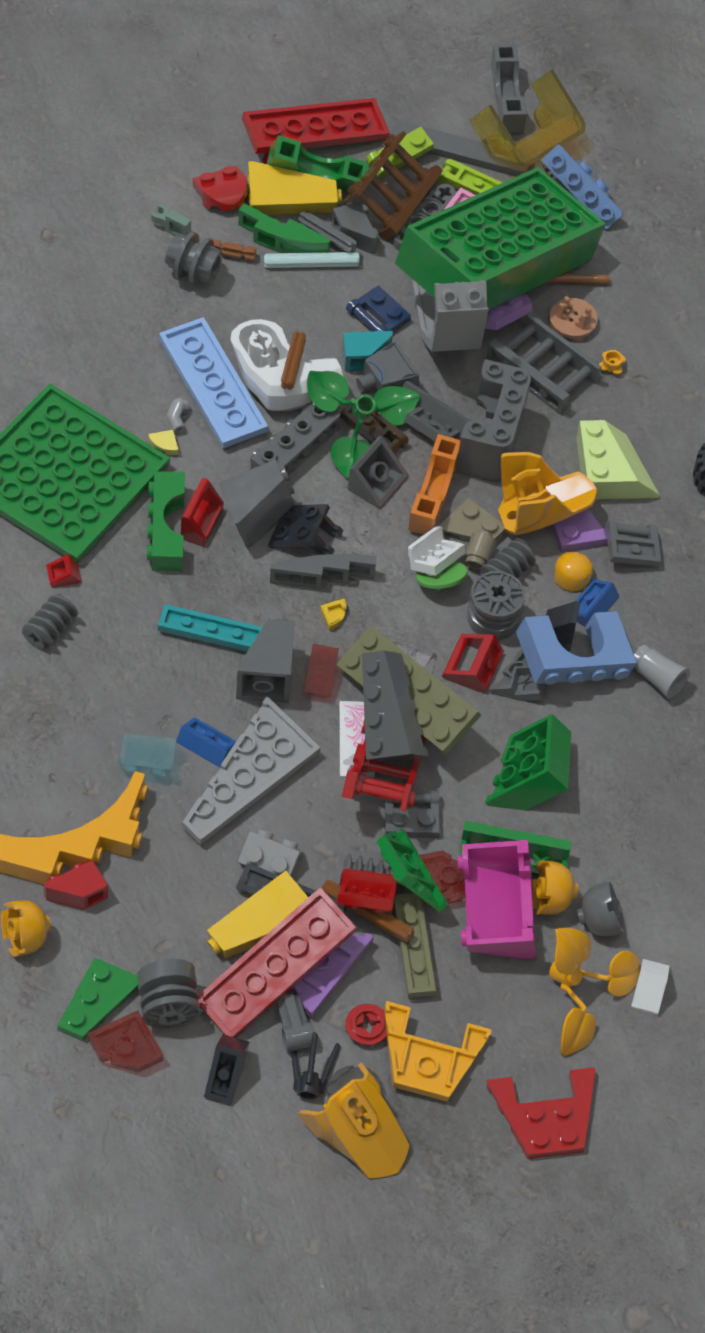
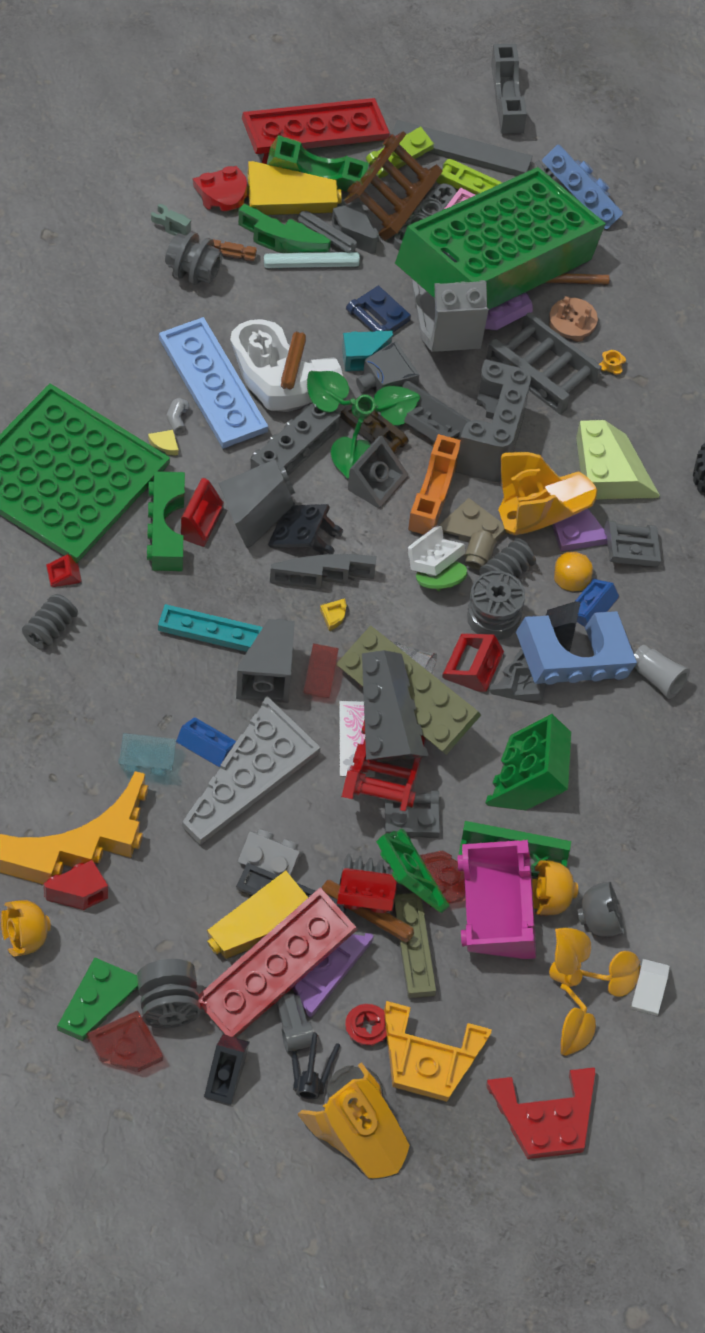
clear yellow windscreen [469,69,586,167] -> none

